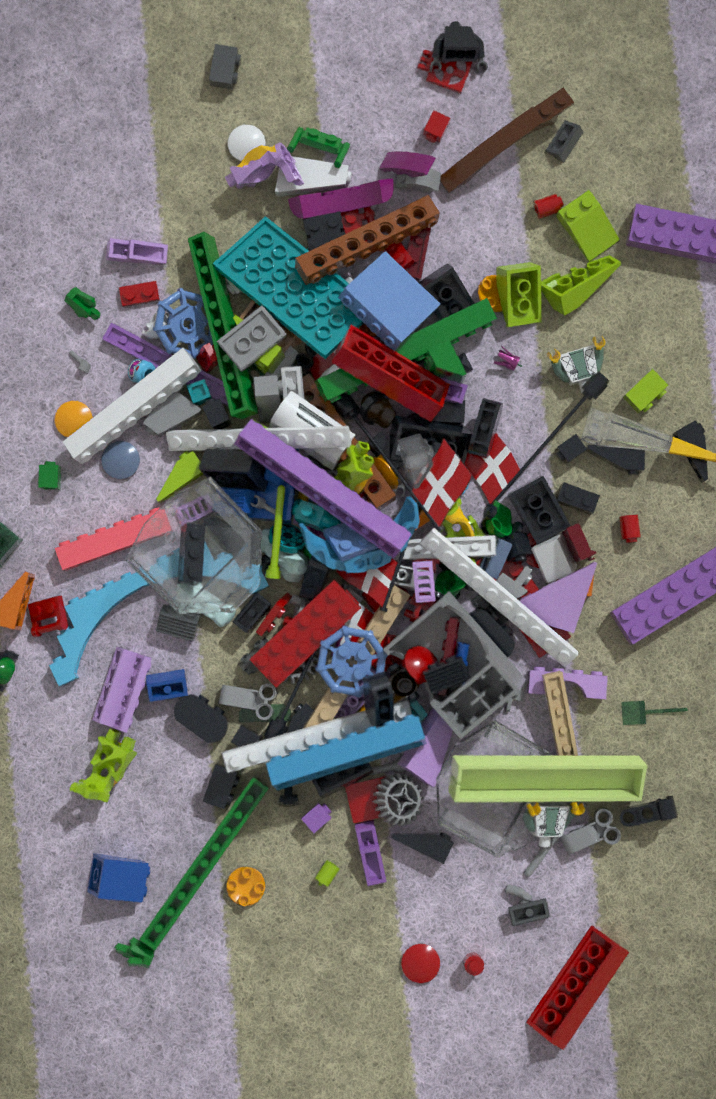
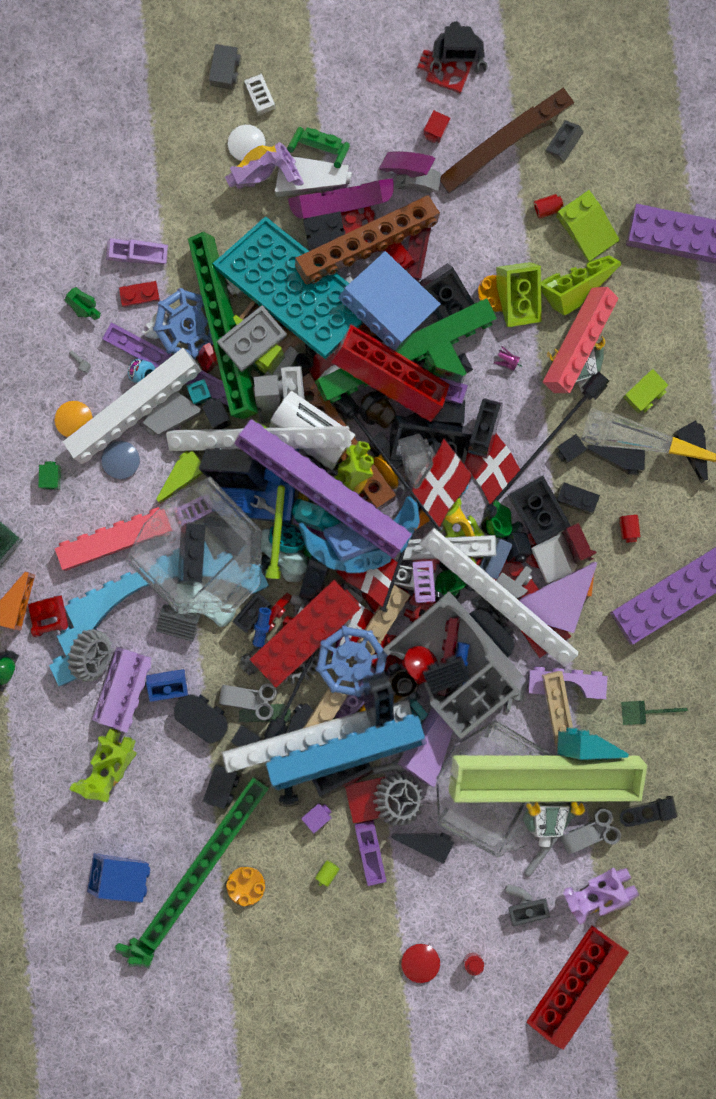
none -> light grey gear [67,629,113,682]
none -> white slope [244,74,275,116]
none -> blue pin [252,607,271,647]
none -> coral brick [542,287,619,393]
none -> teal slope [557,727,629,759]
none -> lavender hips [563,868,639,925]

